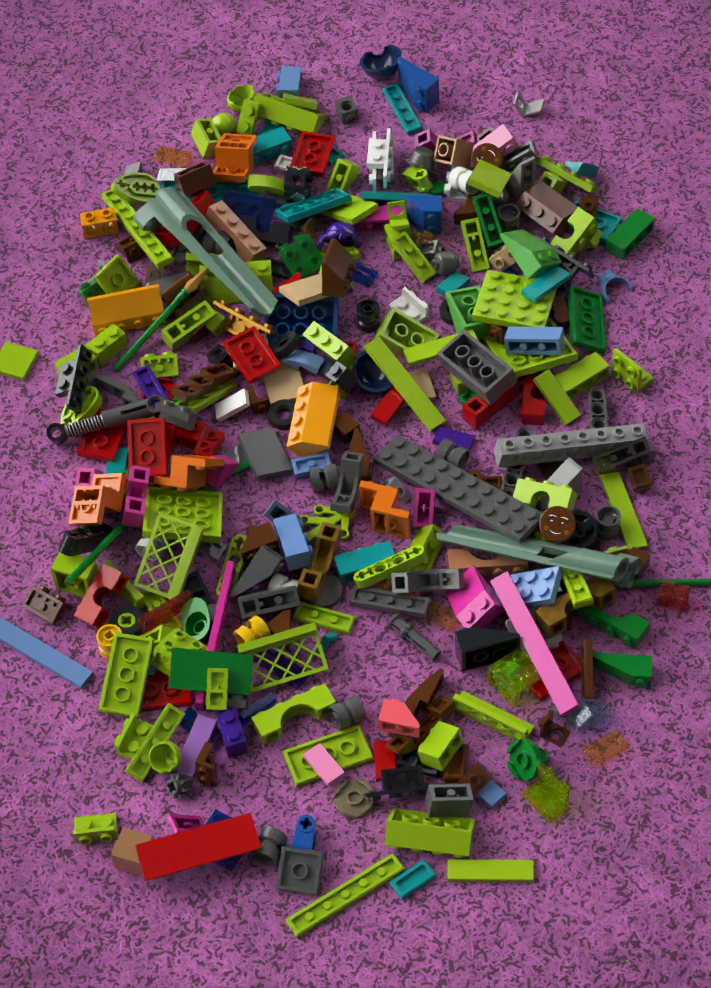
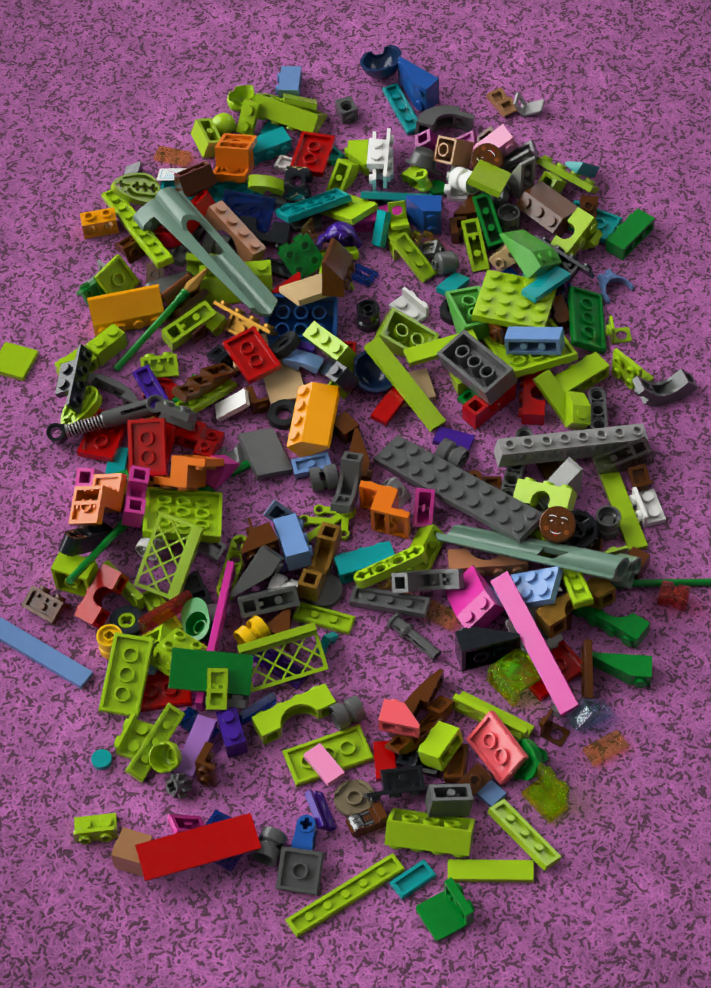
none -> teal tile [91,749,112,770]
none -> dark purple tile [304,789,337,832]
none -> lime slope [345,139,369,176]
none -> reddish brown leg [345,801,388,838]
none -> teal tile [371,209,391,248]
none -> dark grey arch [415,105,475,135]
none -> green bracket [416,877,475,942]
none -> reddish brown bracket [449,216,467,244]
none -> coral tile [466,711,529,786]
none -> medium nougat slope [486,87,518,117]
none -> lime plate [487,799,562,871]
none -> lime slope [565,391,591,429]
none -> lime bracket [606,316,632,344]
none -> white bracket [629,487,666,528]
none -> dark grey arch [632,369,699,407]

